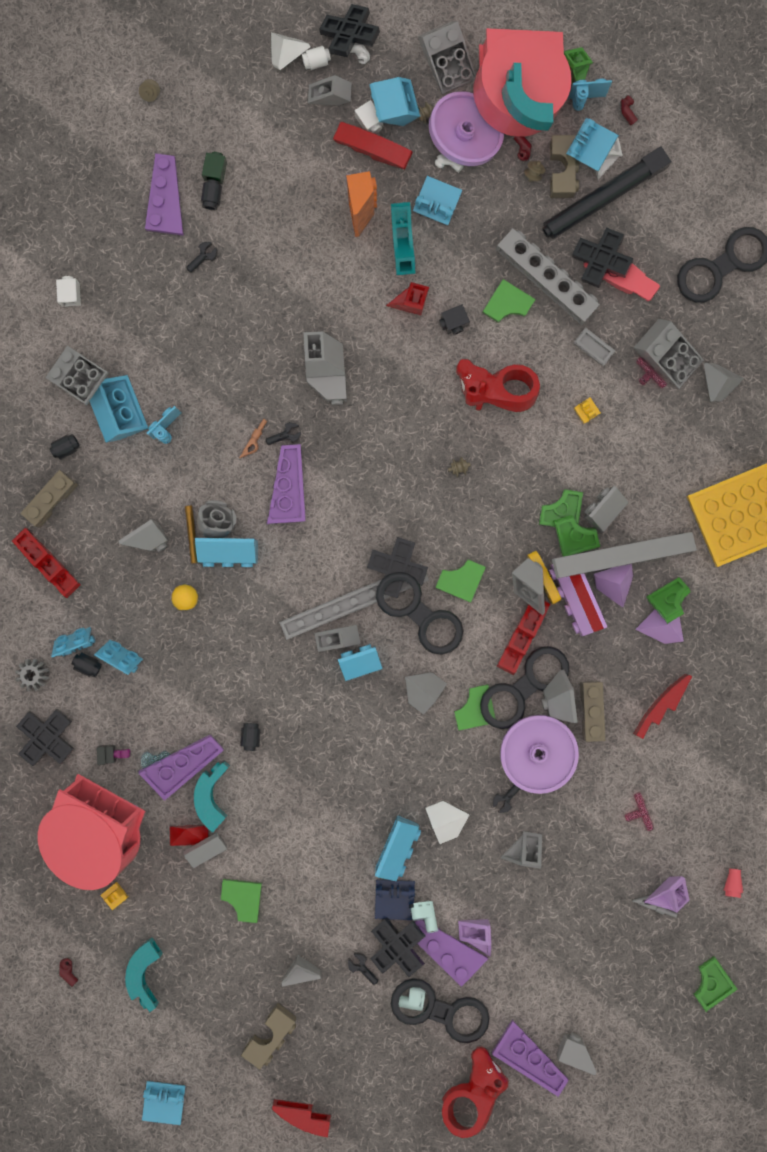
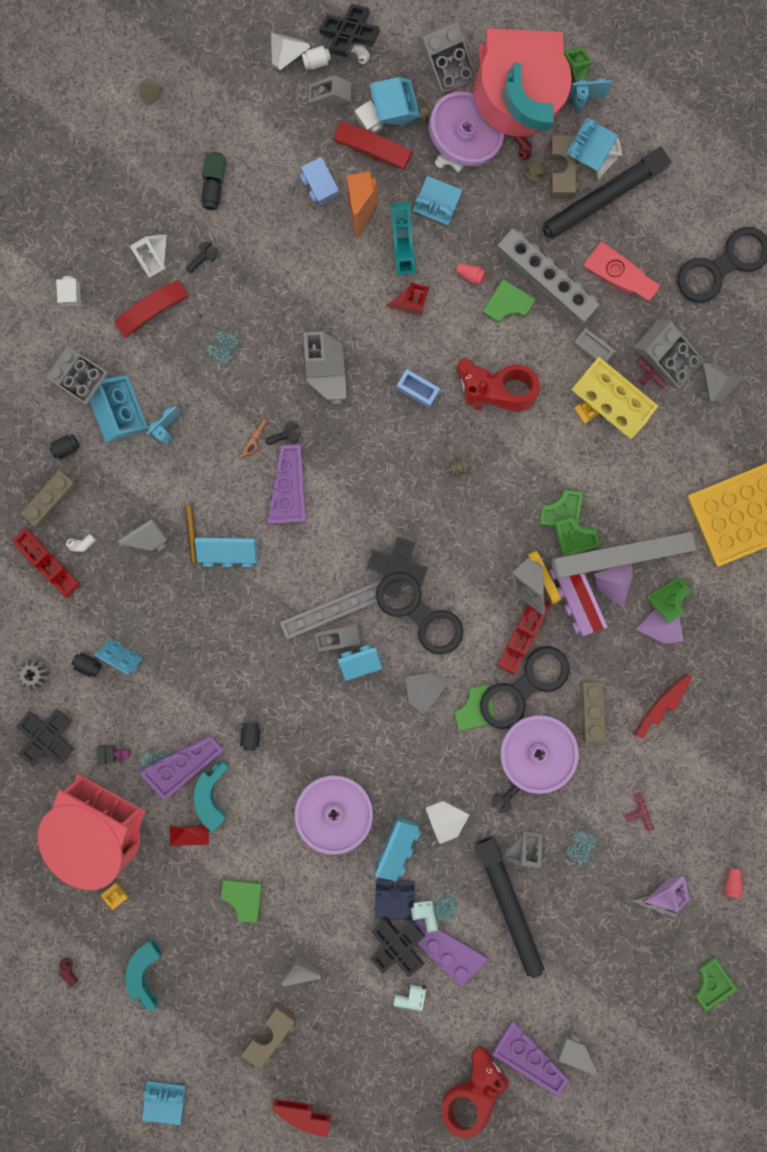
medium azure hinge [51,627,95,657] -> none
medium lavender wing [145,153,184,236] -> none
yellow piece [171,584,198,610] -> none
light grey tile [183,833,227,868] -> none
light grey cylinder [196,500,236,538] -> none
black bar [348,953,378,985] -> none
black bar [390,978,490,1044] -> none
bright green tile [435,560,486,603] -> none
black brick [439,304,470,335] -> none
lavender slope [458,919,491,957] -> none
light grey slope [541,669,578,723] -> none
black plate [572,228,633,288] -> none
light grey slope [583,486,629,533] -> none
dark red arm [620,95,638,126] -> none
none -> white arm [66,533,96,552]
none -> red slope [114,280,189,338]
none -> white slope [130,234,167,278]
none -> clear light blue piece [208,331,239,364]
none -> lavender dish [295,775,373,855]
none -> light blue brick [300,157,339,206]
none -> light blue brick [396,369,440,409]
none -> clear light blue piece [435,896,458,922]
none -> coral cone [456,262,486,285]
none -> black brick [475,835,545,978]
none -> clear light blue piece [567,831,598,864]
none -> light yellow brick [571,357,658,439]

